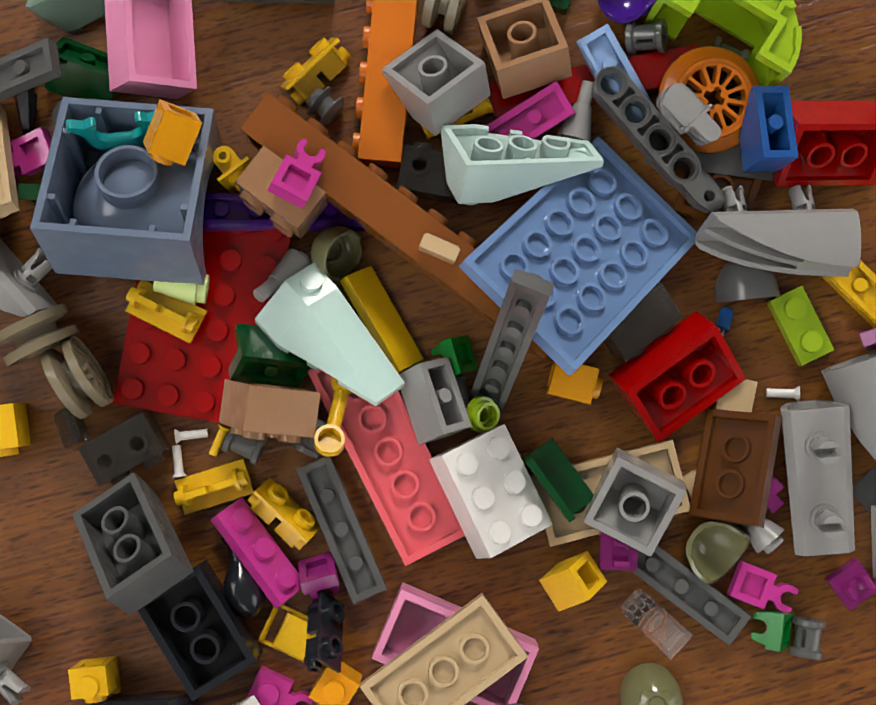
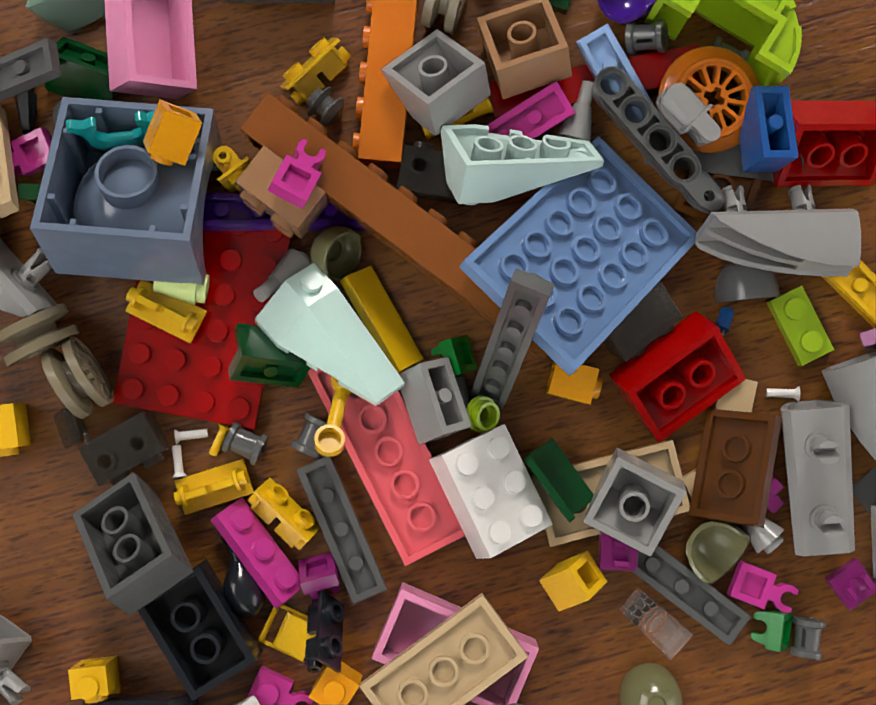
medium nougat brick [219,379,321,443] -> none
tan tile [418,233,460,264] -> none

